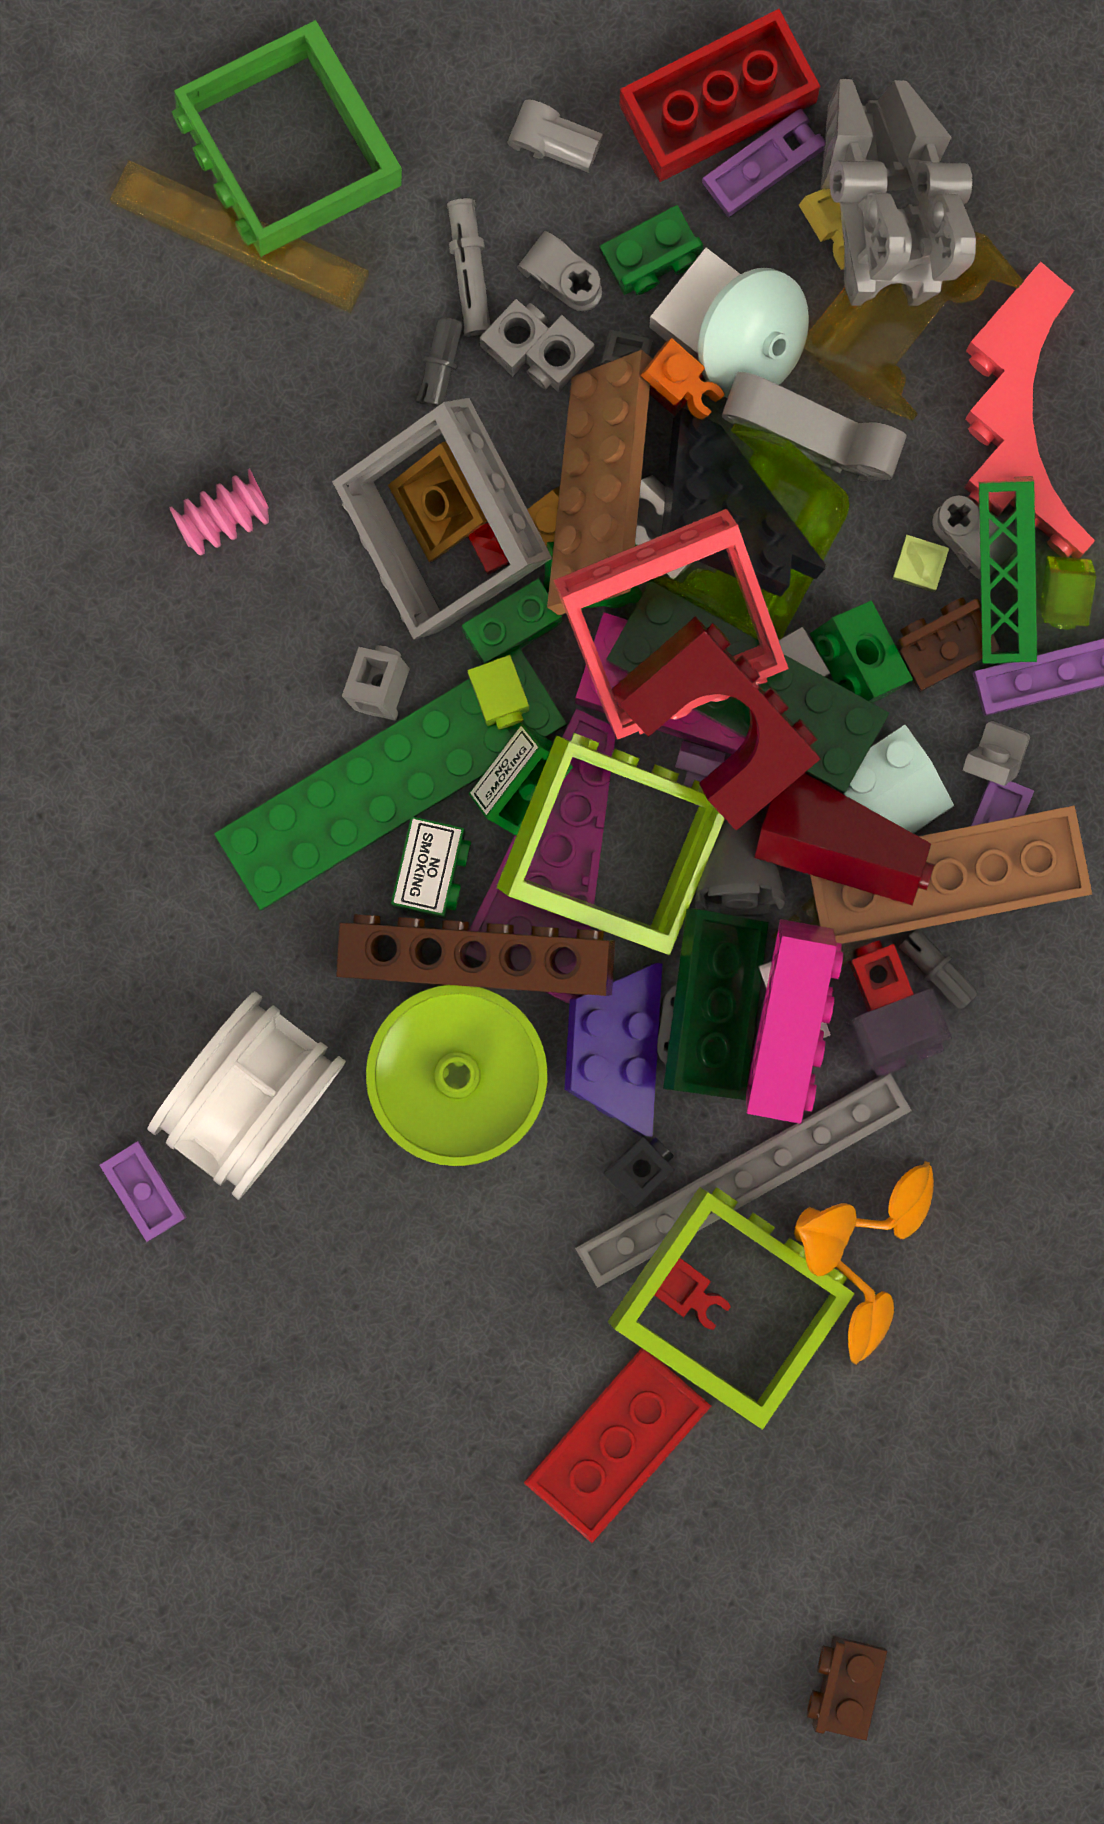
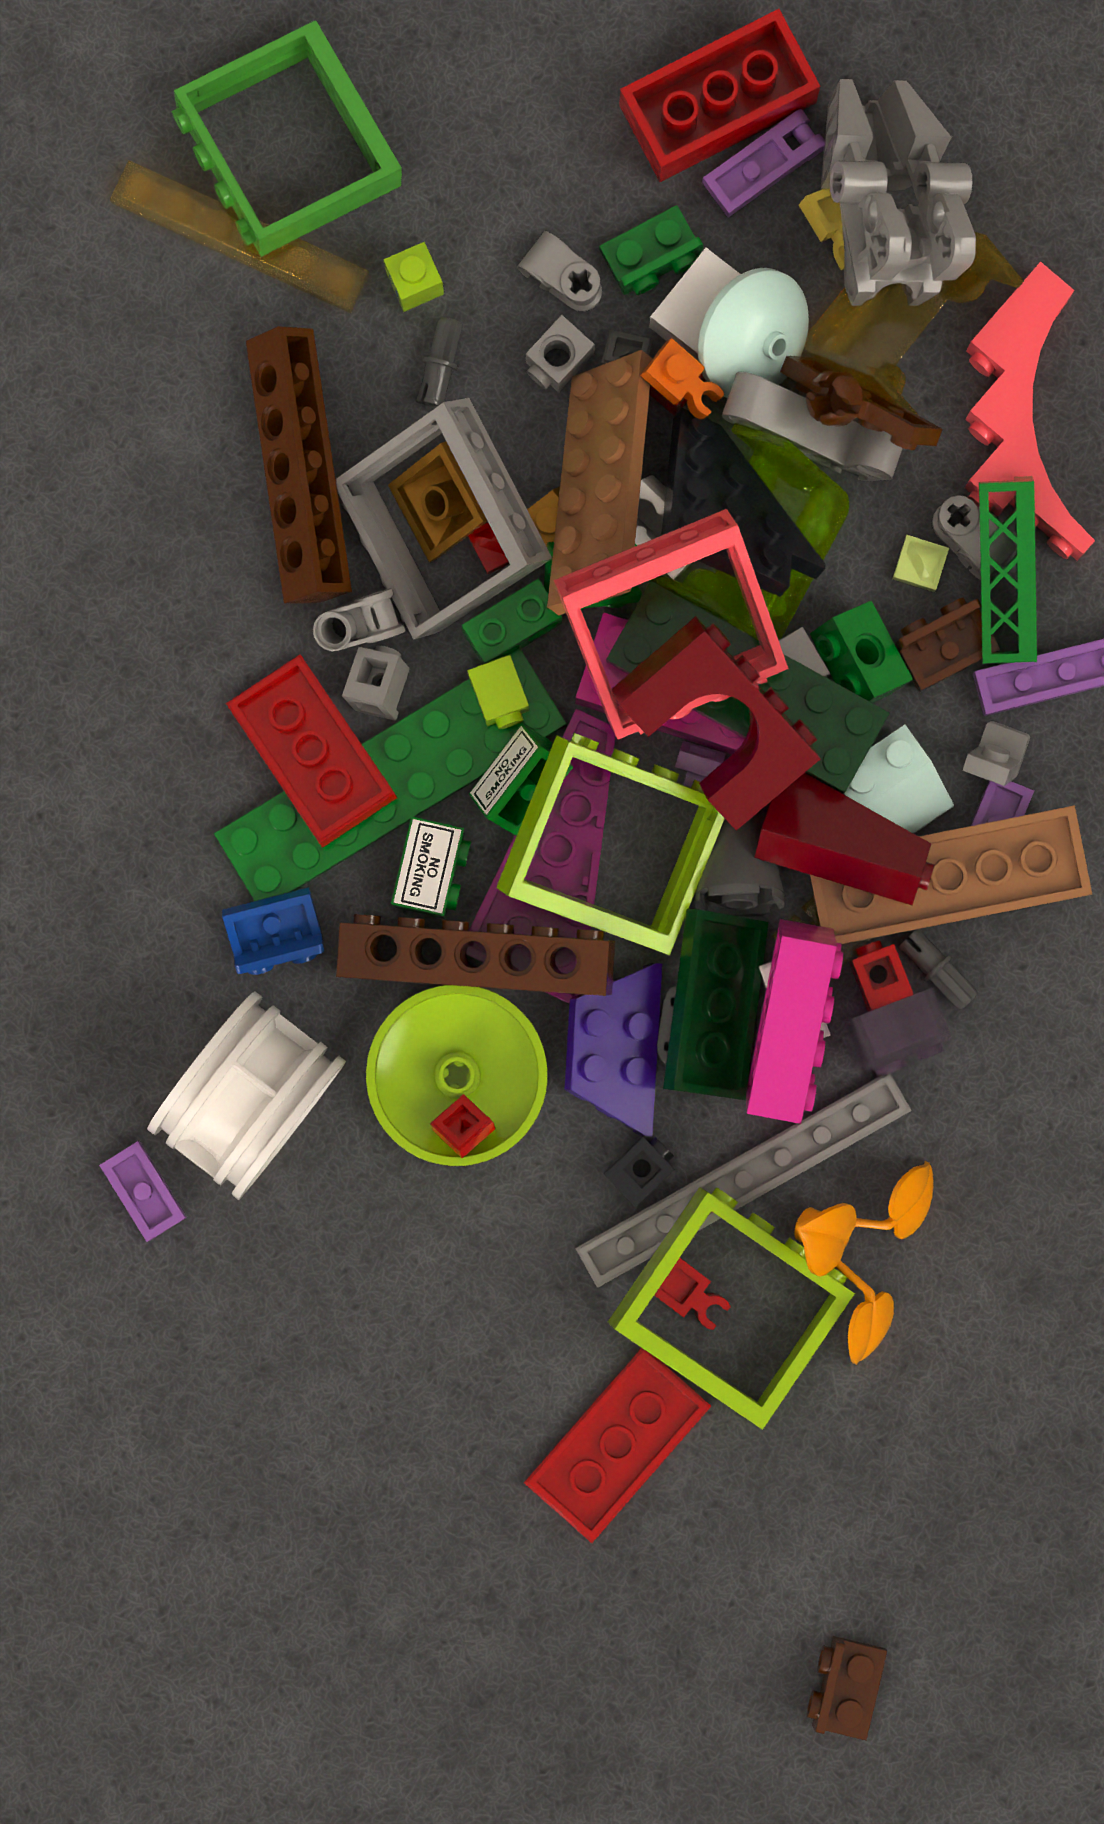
bright pink piece [169,469,269,556] -> none
light grey pin [447,198,490,337] -> none
light grey brick [479,299,549,376] -> none
light grey piece [507,100,603,173] -> none
clear neon green brick [1040,556,1096,630] -> none
none -> blue bracket [222,887,325,975]
none -> red tile [226,654,397,848]
none -> reddish brown brick [246,326,352,603]
none -> light grey piece [313,588,406,651]
none -> lime brick [383,242,444,312]
none -> red tile [430,1094,496,1158]
none -> reddish brown plate [780,356,943,450]

